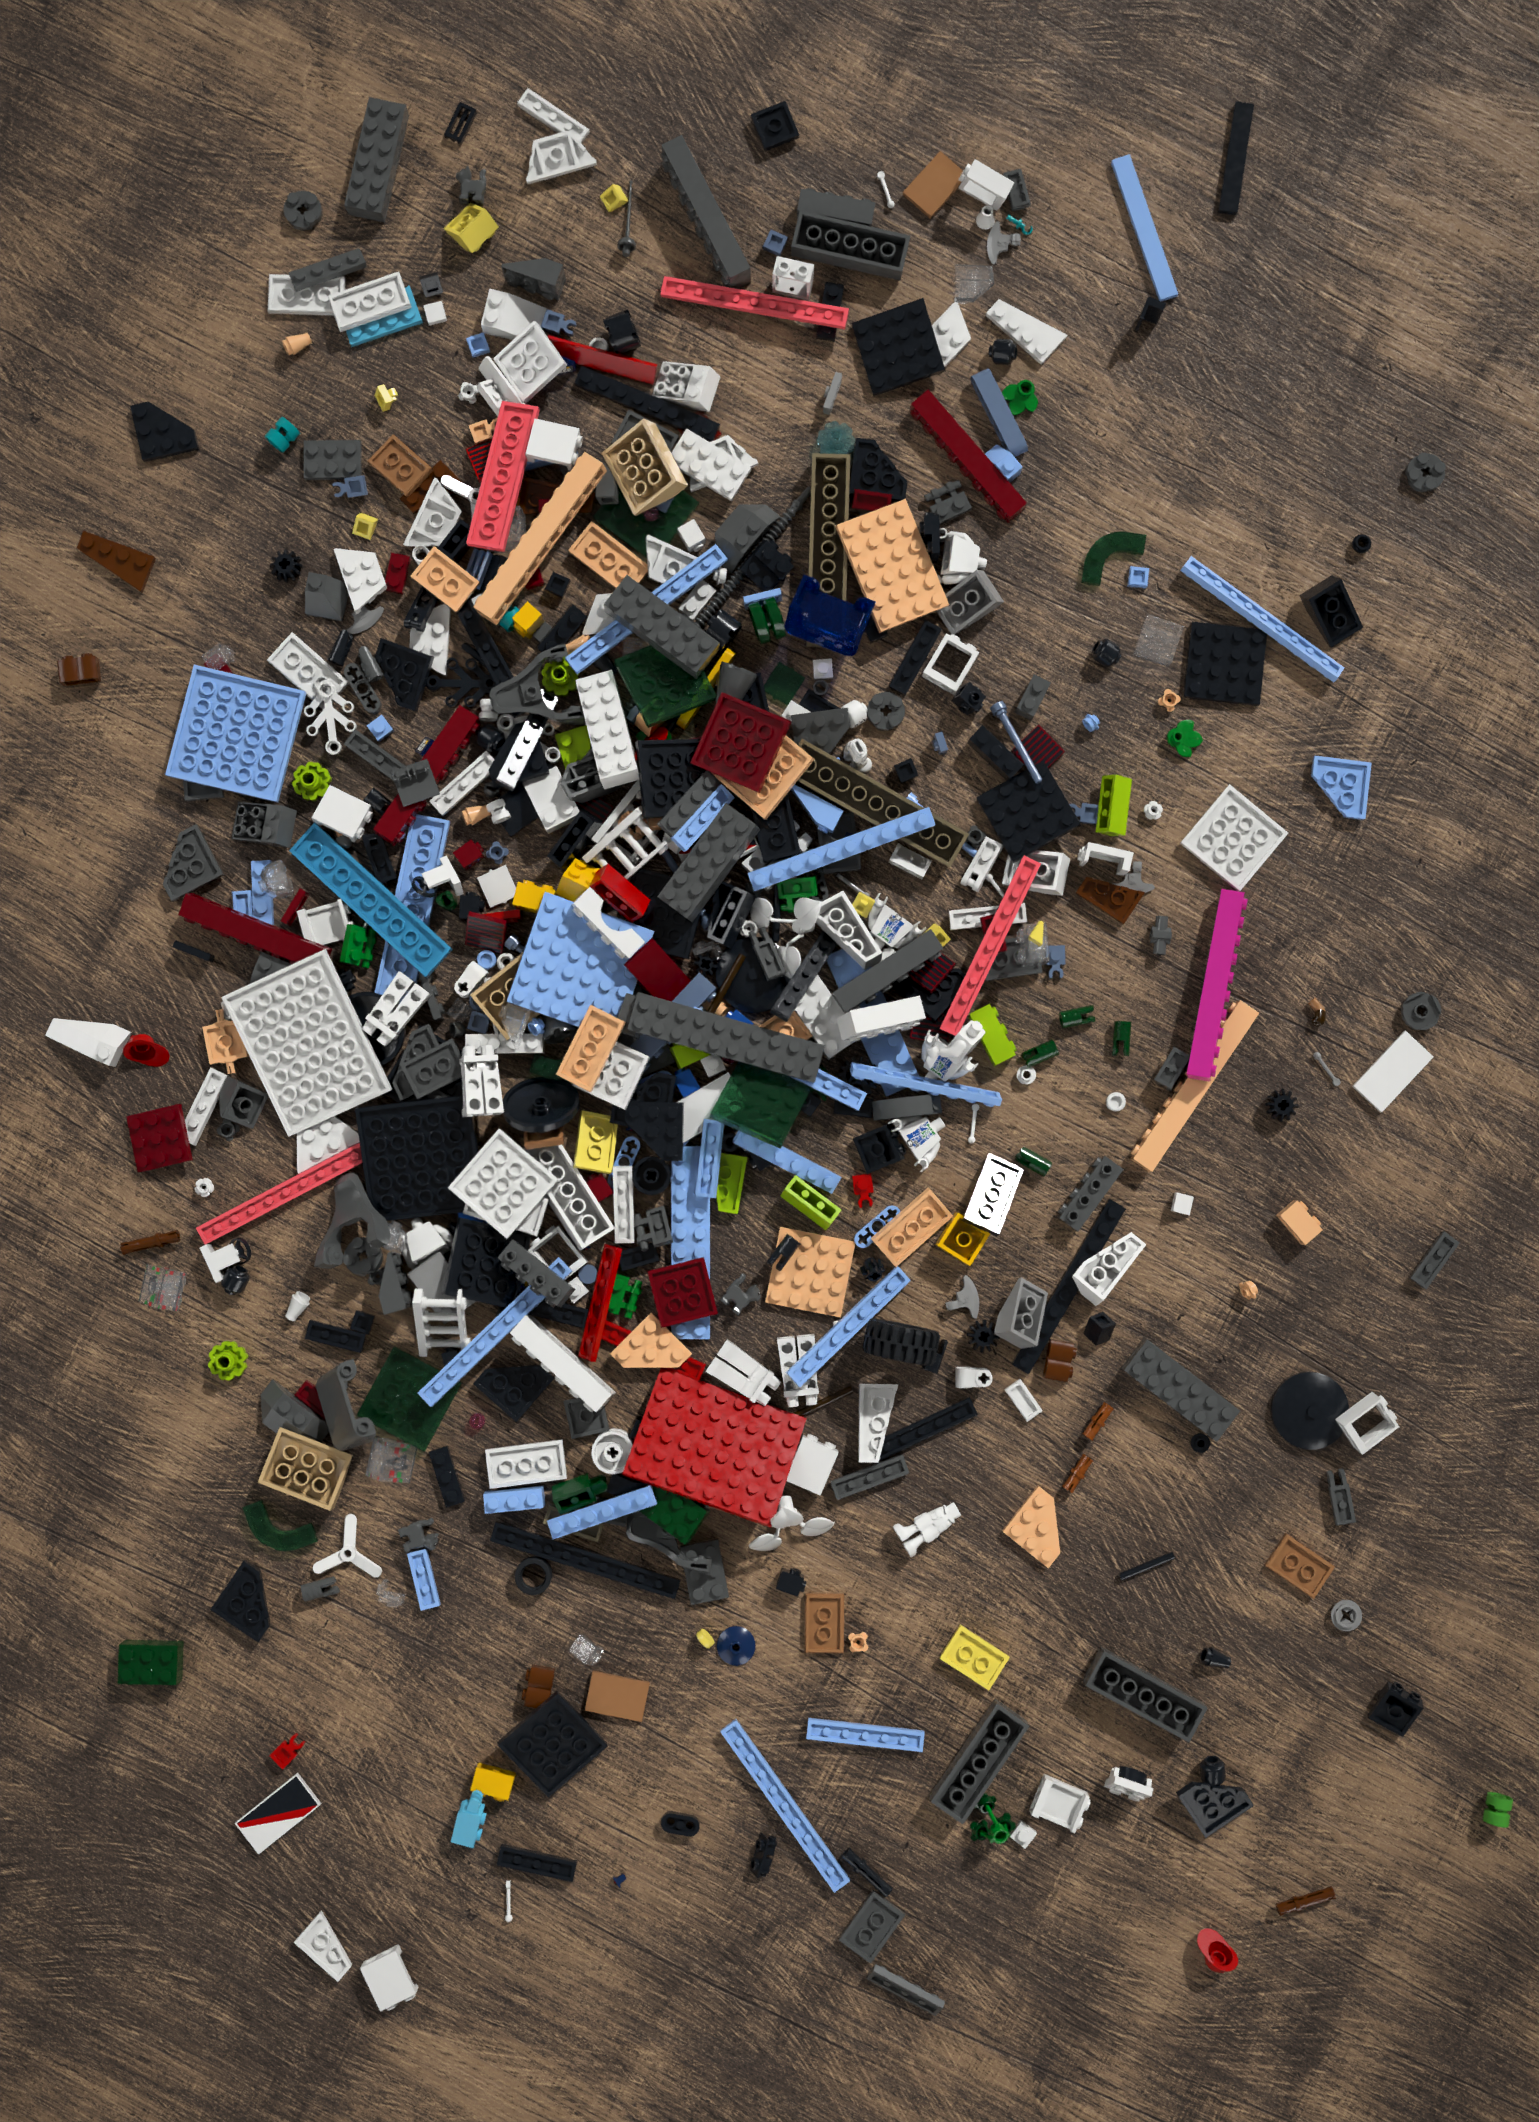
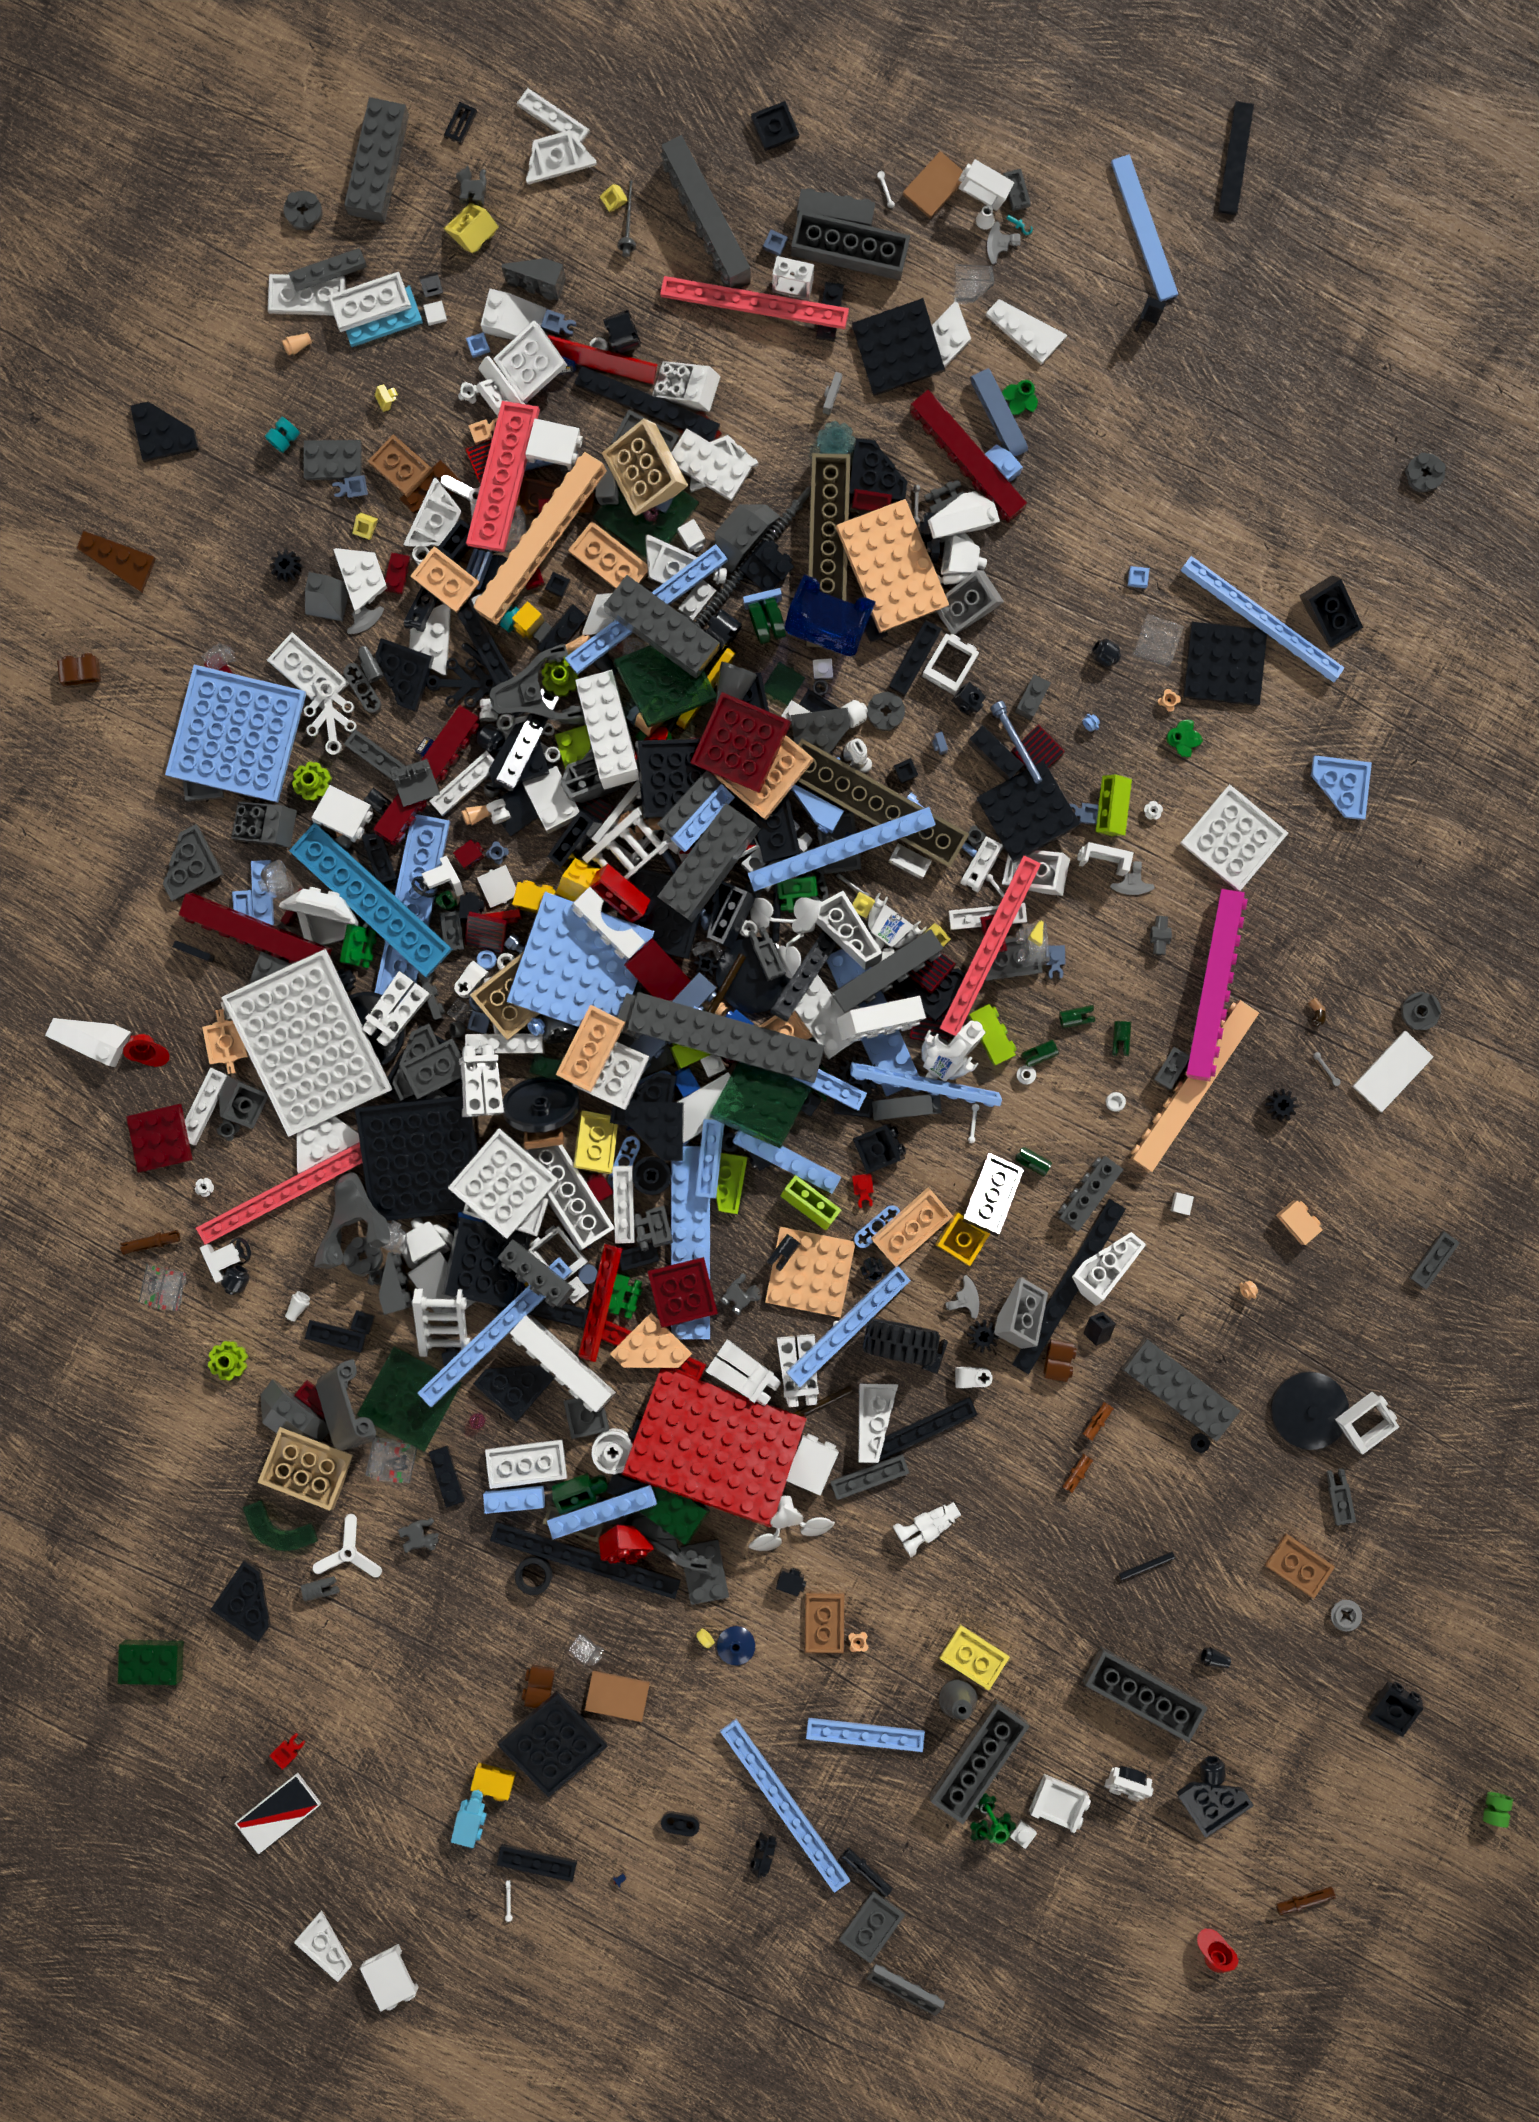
black hinge [327,629,354,667] -> none
light blue plate [367,715,394,742] -> none
clear bracket [376,1579,406,1608] -> none
light blue plate [407,1548,441,1611] -> none
clear slope [499,1003,531,1049] -> none
white torso [888,1115,946,1172] -> none
black head [989,339,1017,365] -> none
light nougat plate [1002,1485,1060,1568] -> none
white tile [1004,1379,1043,1422] -> none
reddish brown wing [1075,877,1145,924] -> none
clear green plate [1081,531,1147,586] -> none
black plate [1352,534,1371,554] -> none
none -> white wedge [279,887,359,926]
none -> dark grey plate [440,911,465,951]
none -> red slope [599,1525,654,1564]
none -> light grey hinge [913,485,920,524]
none -> white wedge [928,491,1000,539]
none -> dark grey cone [939,1679,978,1720]

